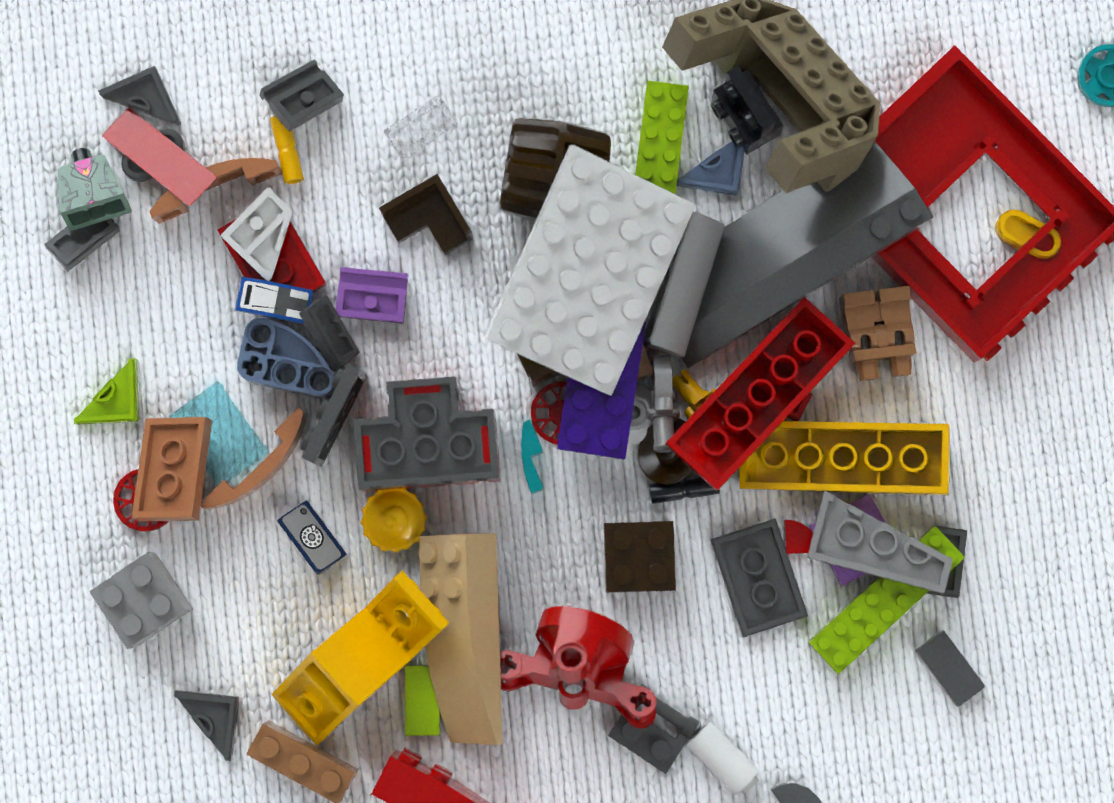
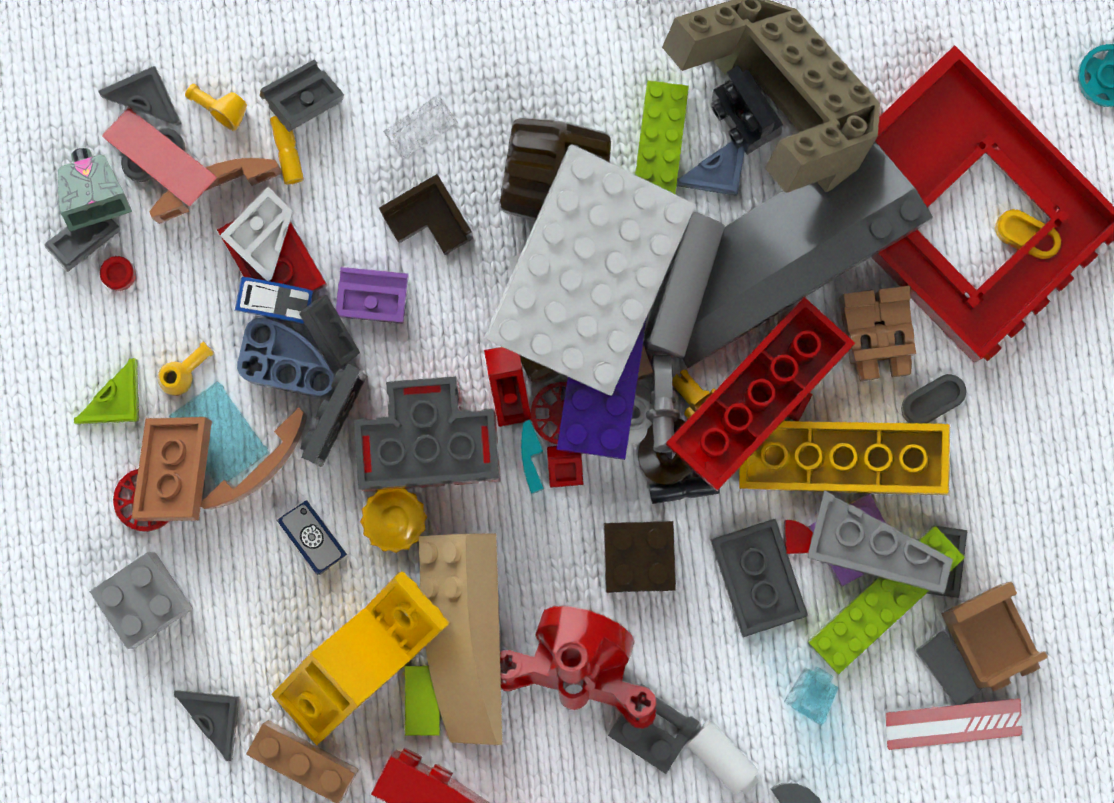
none -> red tile [100,256,136,291]
none -> yellow bar [157,341,215,396]
none -> yellow bar [185,83,247,131]
none -> red slope [484,347,531,427]
none -> red slope [547,445,584,488]
none -> clear light blue slope [783,666,839,726]
none -> sticker [885,698,1022,750]
none -> dark grey tile [901,374,966,423]
none -> medium nougat panel [941,581,1048,691]

